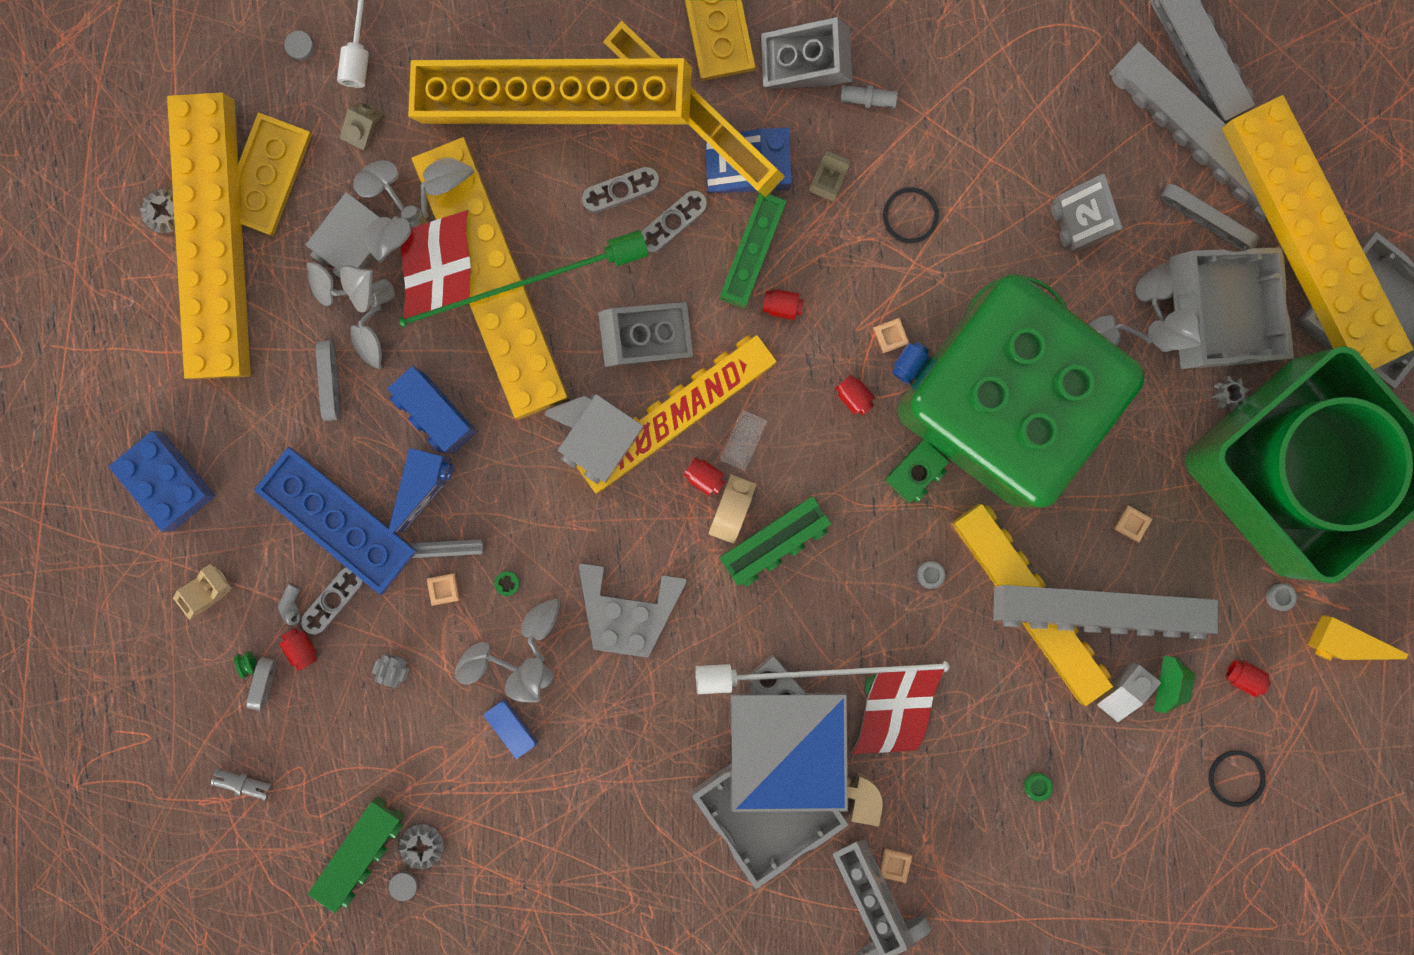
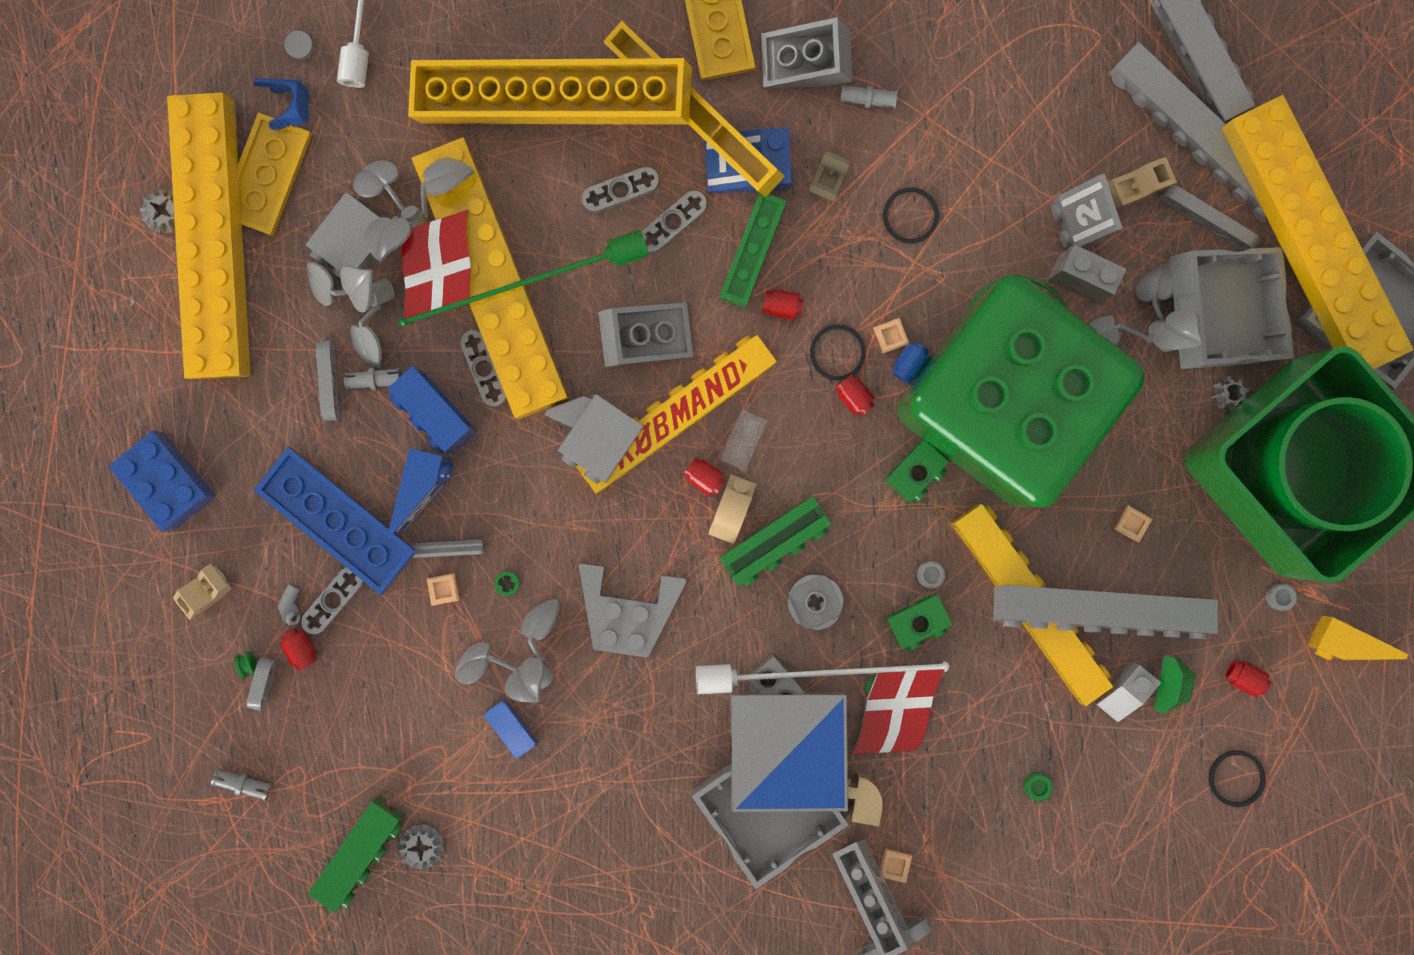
dark tan bracket [339,102,384,150] -> none
light grey gear [372,654,409,688] -> none
light grey tile [389,871,418,901] -> none
none -> blue helmet [254,78,309,130]
none -> light grey pin [344,368,403,390]
none -> light grey beam [460,330,507,407]
none -> light grey plate [787,574,844,630]
none -> black piece [810,325,866,380]
none -> green brick [884,593,952,651]
none -> light grey brick [1048,244,1126,303]
none -> tan brick [1108,157,1177,209]

